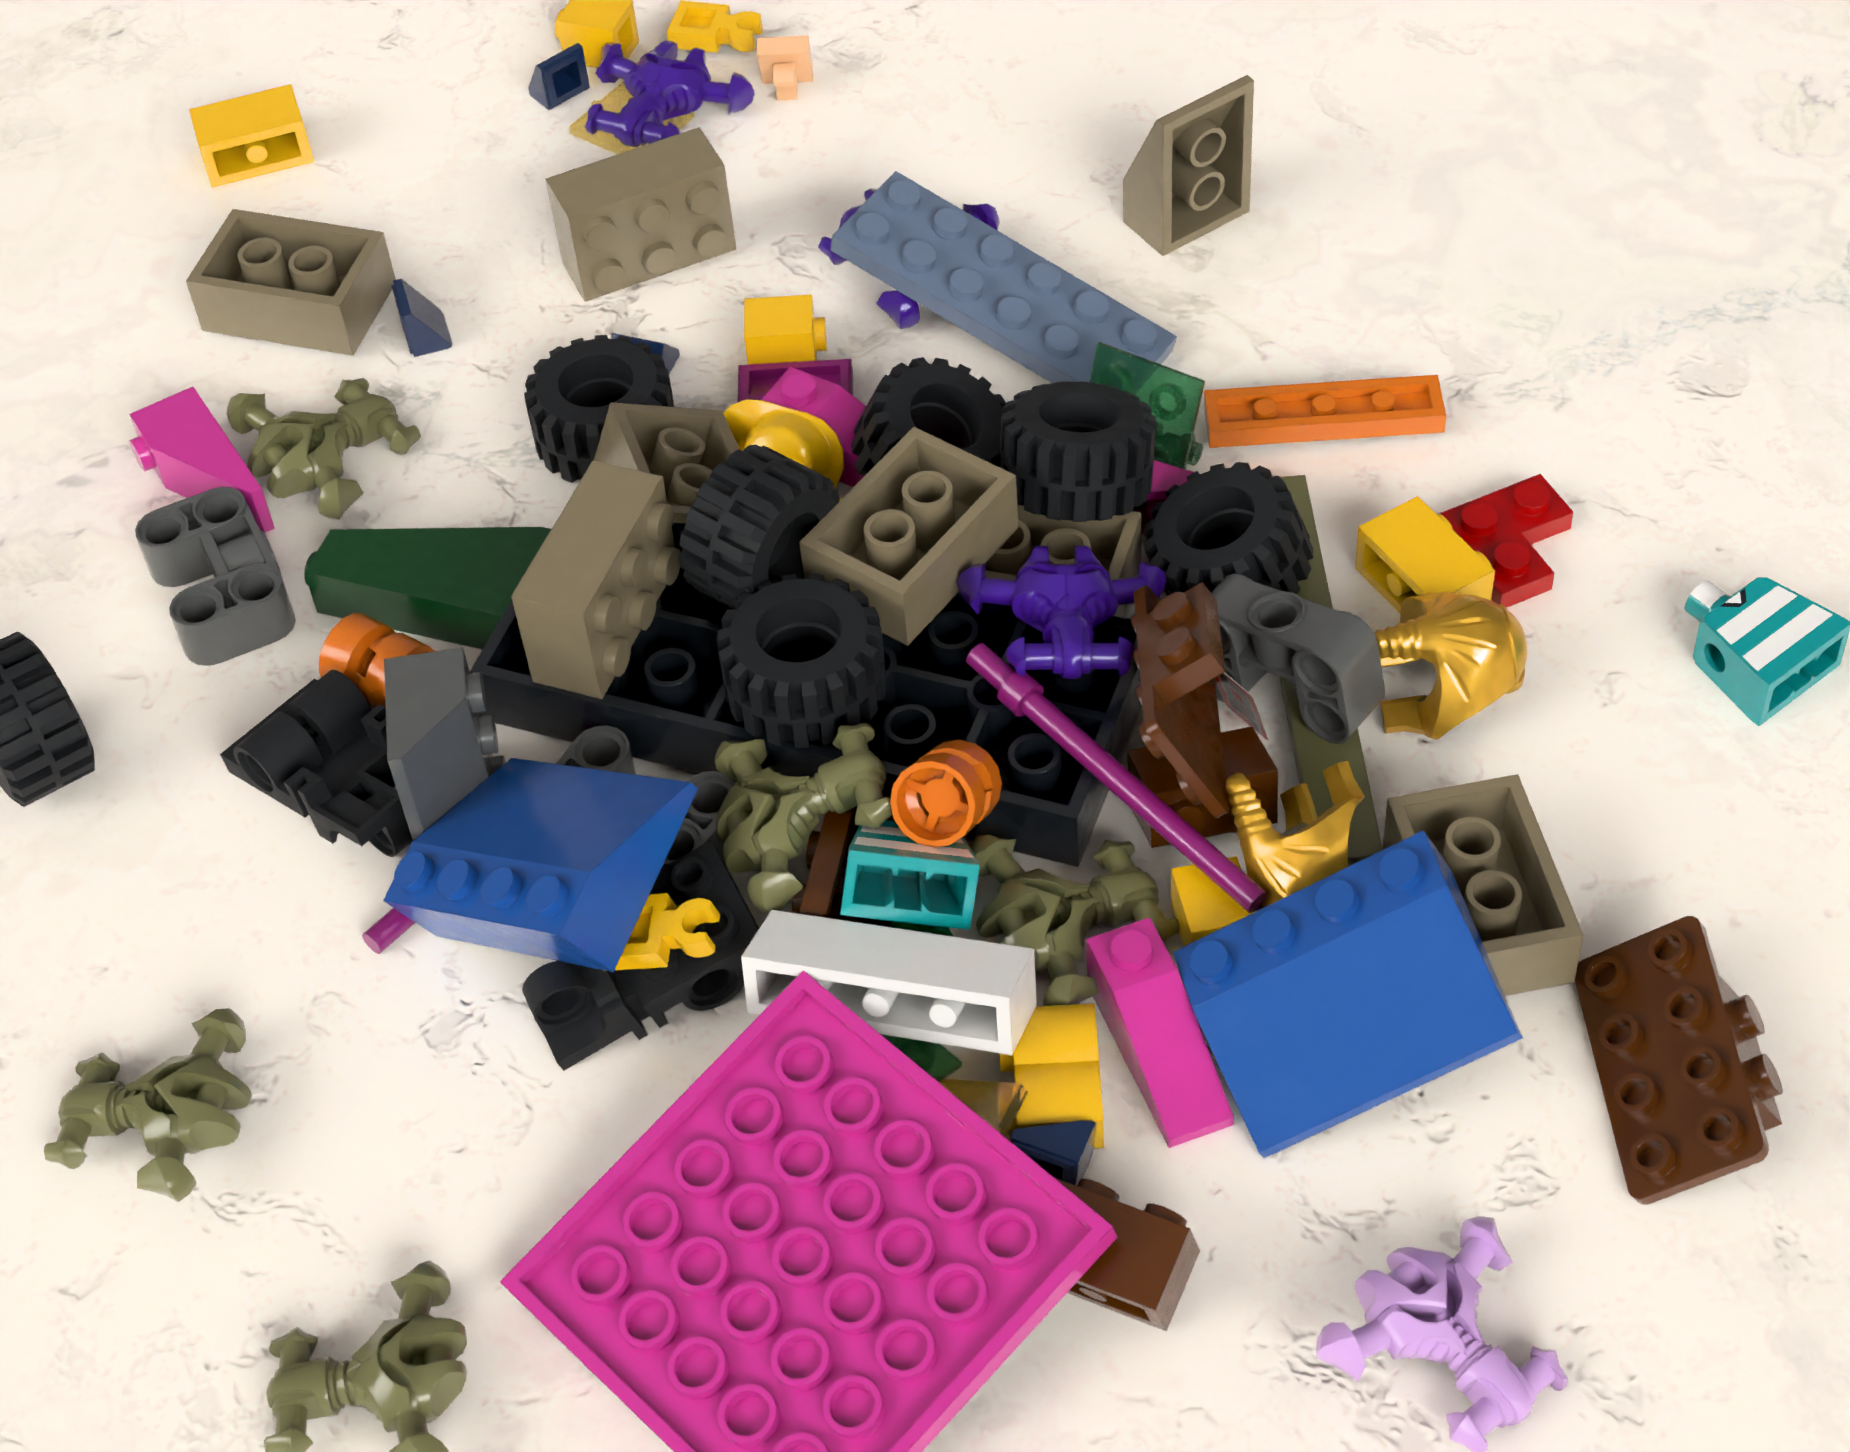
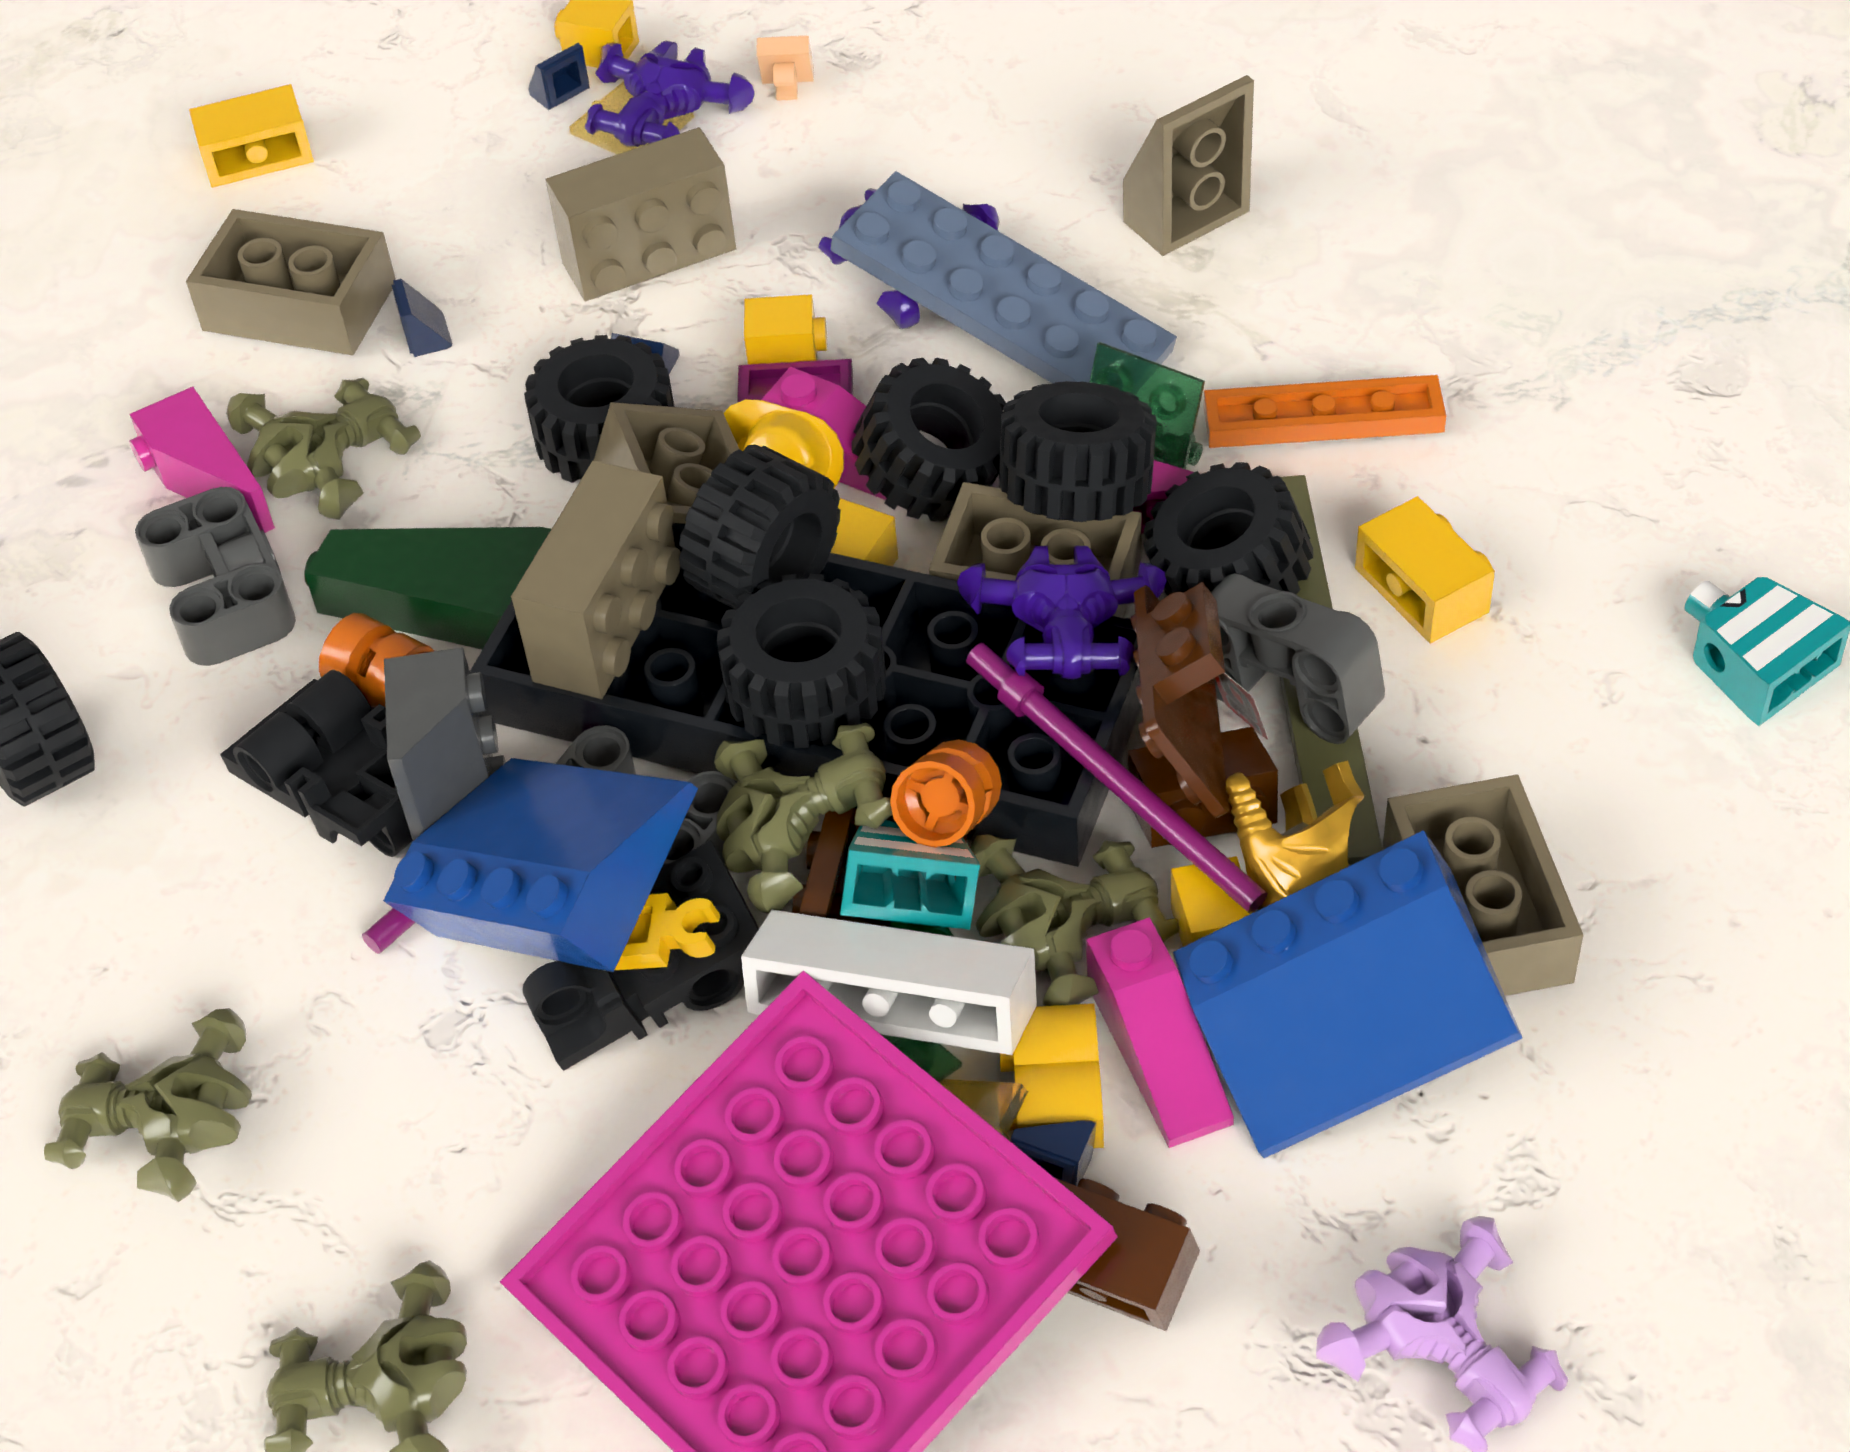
yellow plate [666,0,763,53] -> none
dark tan brick [799,427,1019,646] -> none
pearl gold piece [1374,592,1527,740] -> none
red plate [1439,474,1573,607] -> none
reddish brown bracket [1575,916,1783,1205] -> none

